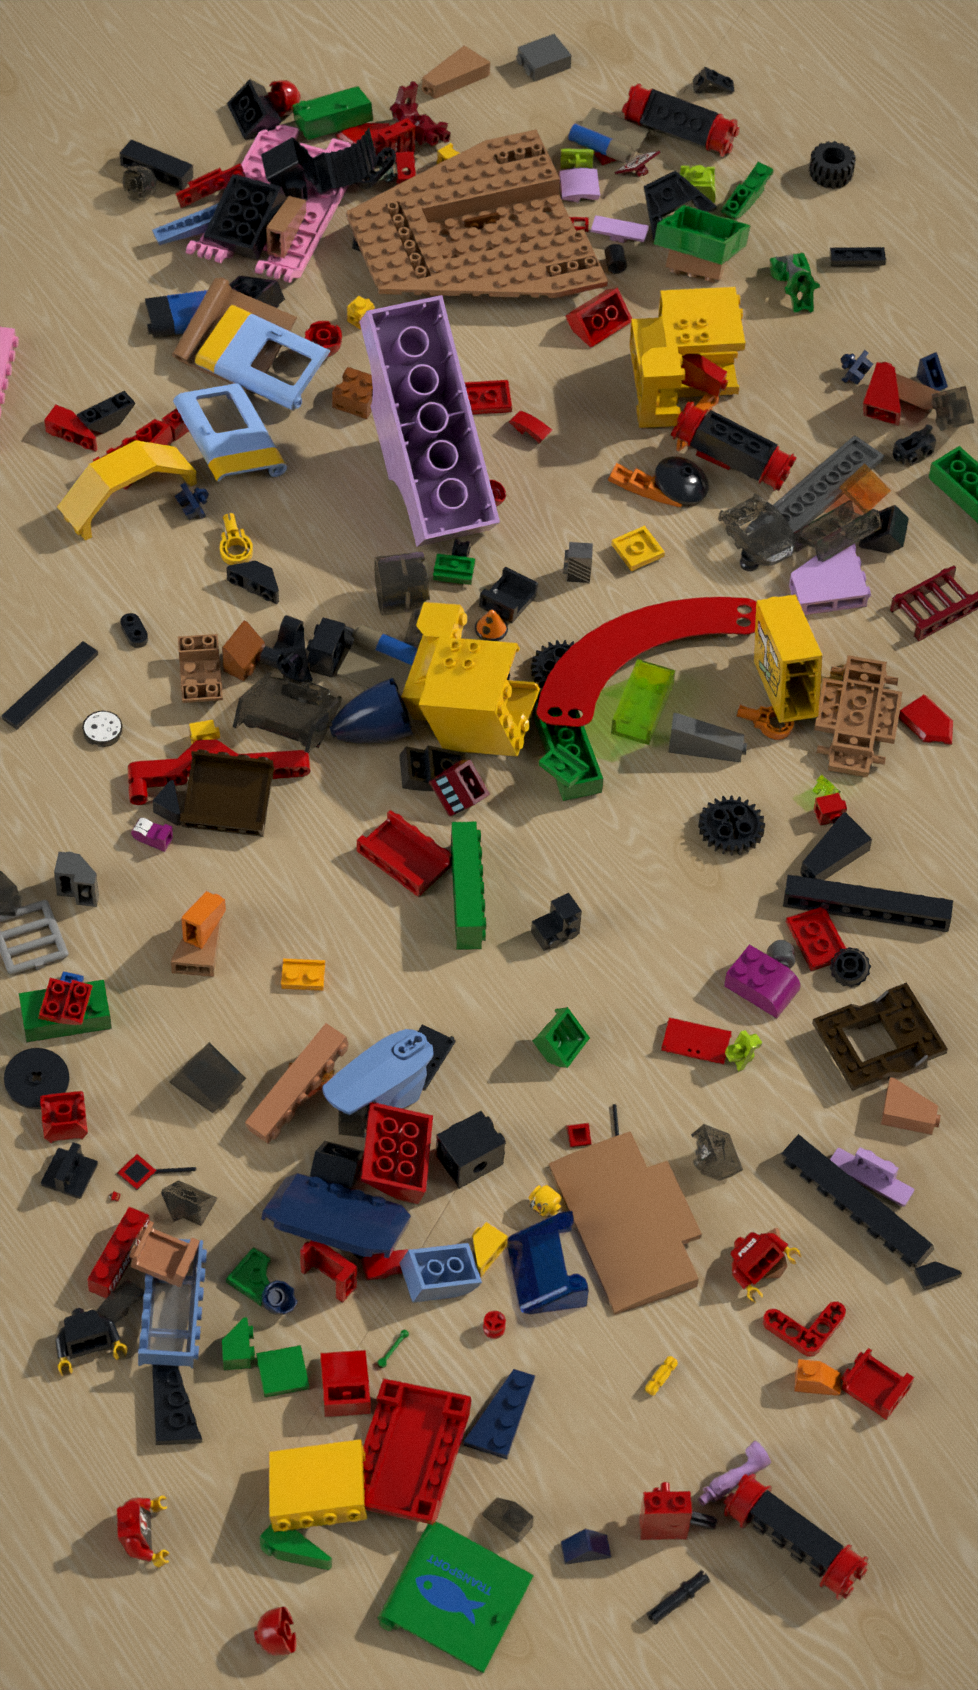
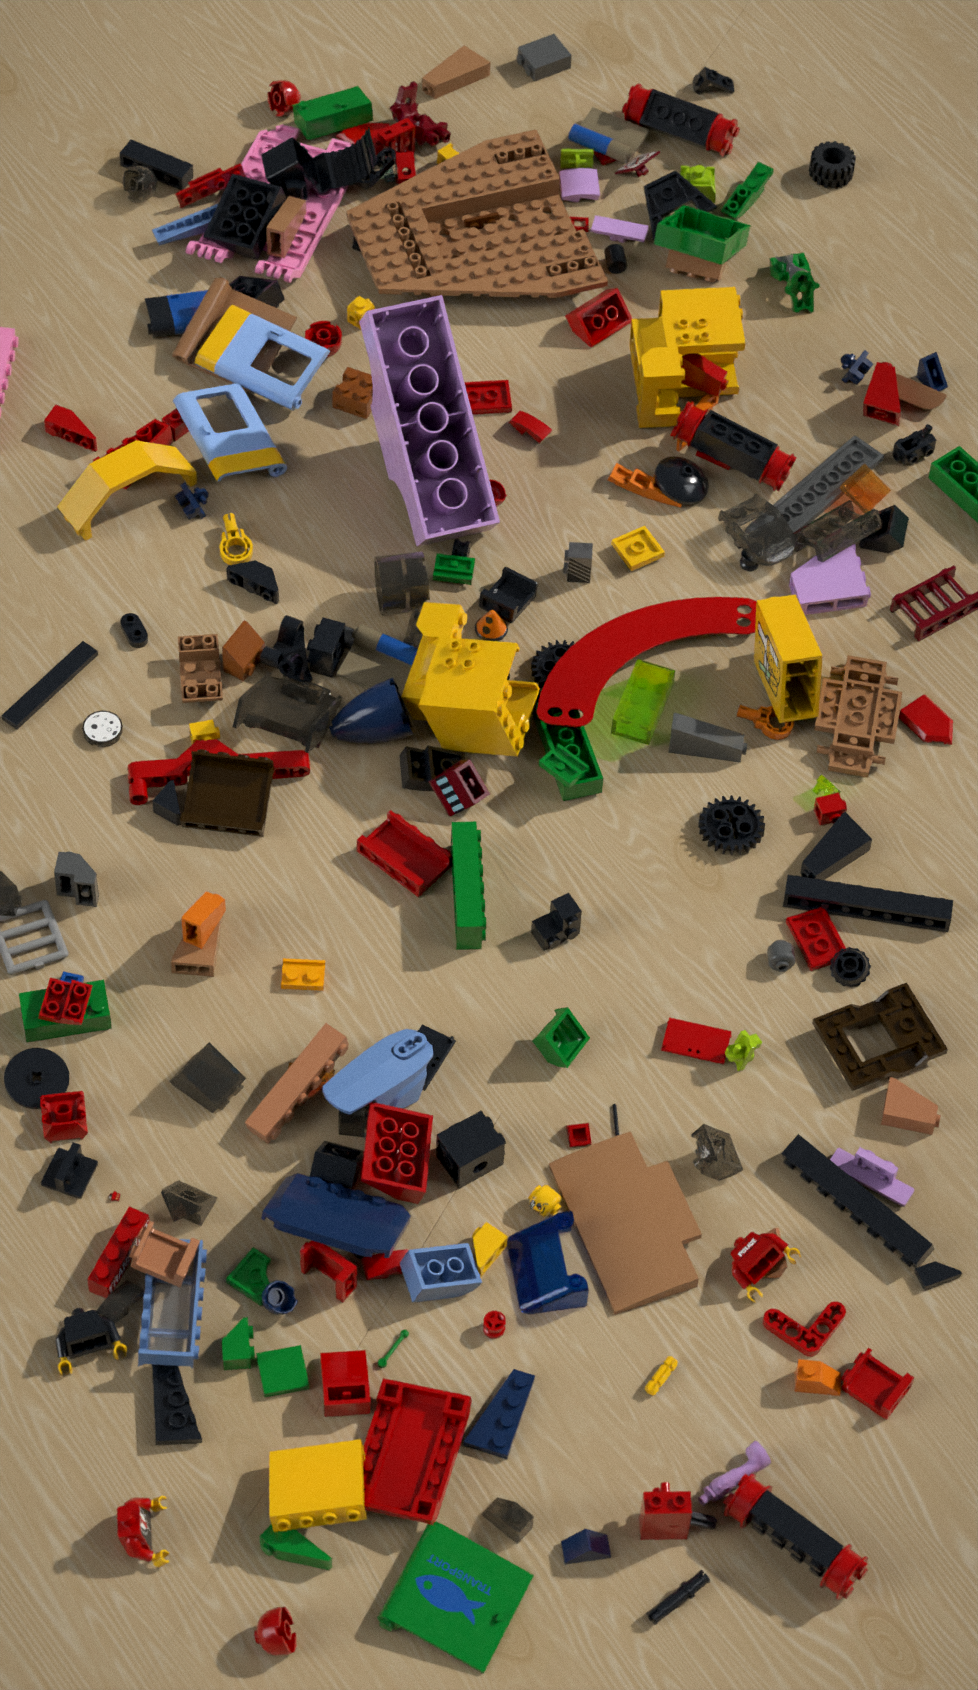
black slope [77,391,135,433] -> none
piece [117,1154,197,1190] -> none
magenta leg [131,818,173,852] -> none
black slope [227,79,282,140] -> none
magenta brick [724,944,801,1018] -> none
black plate [829,247,886,266] -> none
clear smoke brick [931,386,974,431] -> none

